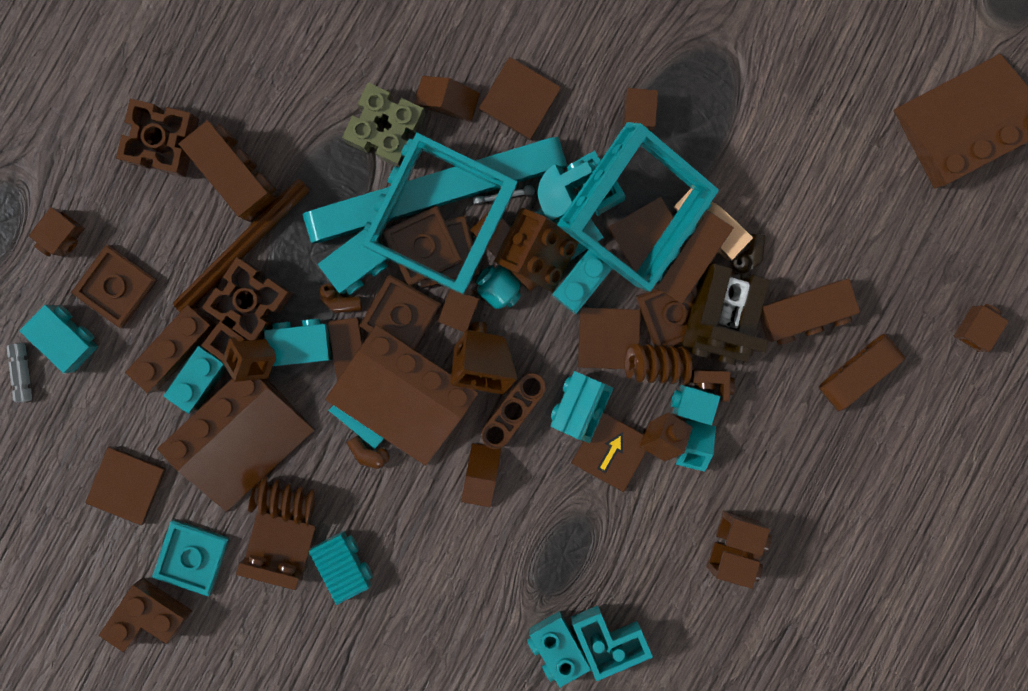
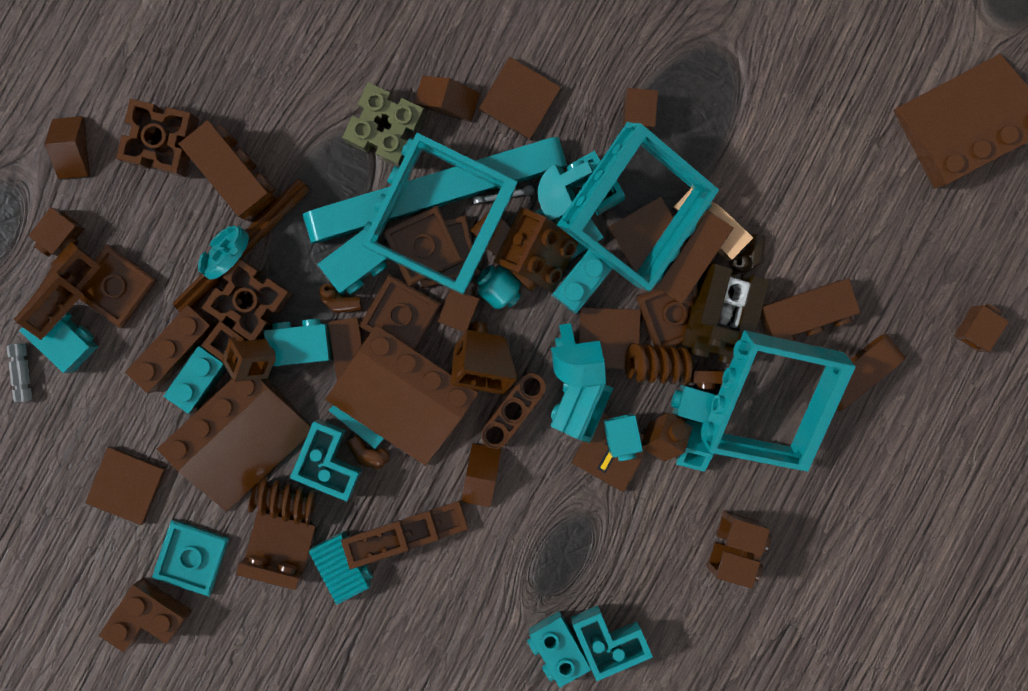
none -> reddish brown slope [14,241,101,340]
none -> reddish brown slope [44,116,90,180]
none -> teal tile [198,225,249,280]
none -> teal brick [290,419,363,502]
none -> reddish brown slope [341,500,469,569]
none -> teal brick [551,323,606,387]
none -> teal brick [603,413,643,461]
none -> teal window [701,330,856,472]

